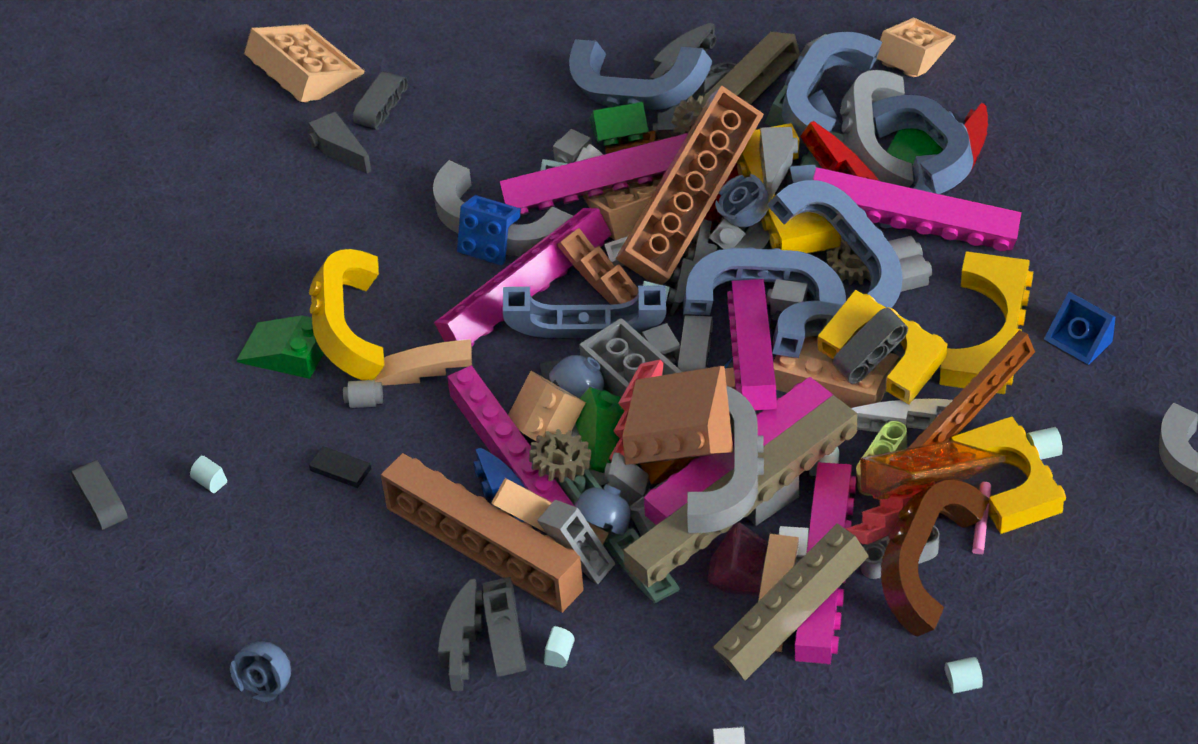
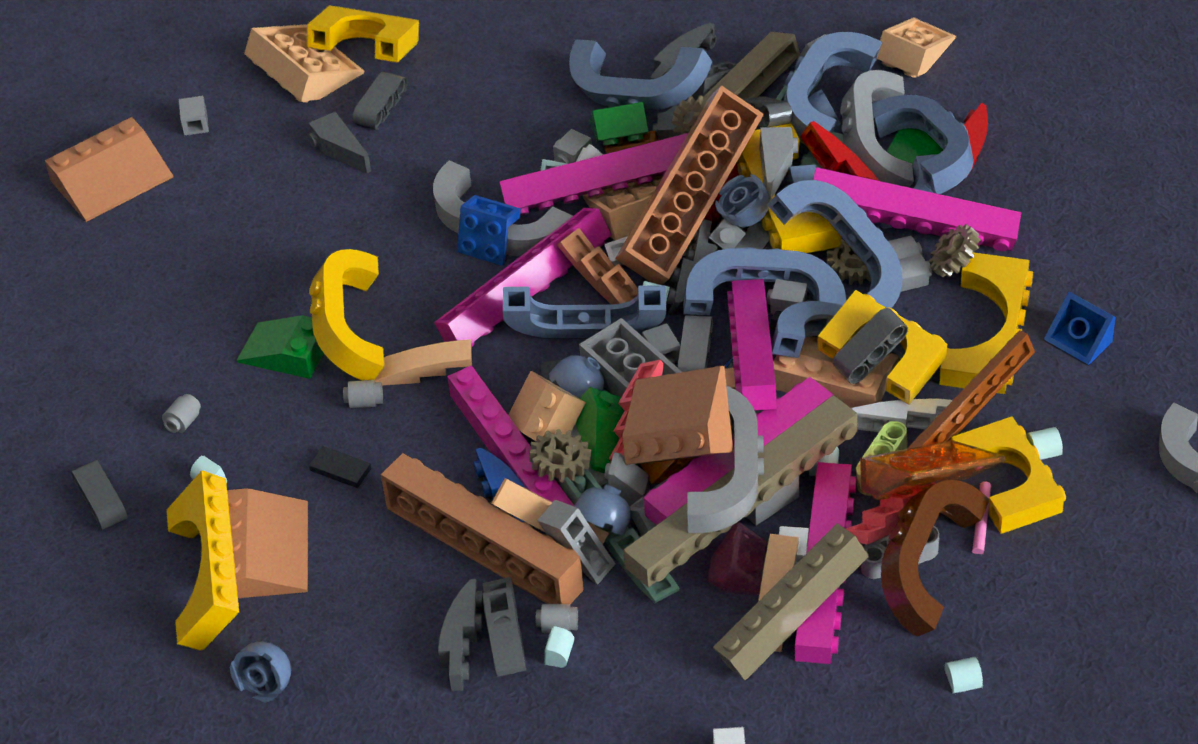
none -> nougat slope [45,117,173,222]
none -> light grey brick [162,394,201,433]
none -> yellow arch [167,470,239,650]
none -> light grey brick [179,96,209,136]
none -> nougat slope [227,488,308,598]
none -> yellow arch [307,5,419,62]
none -> light grey brick [536,604,578,633]
none -> dark grey beam [742,96,792,127]
none -> dark tan gear [929,224,981,277]

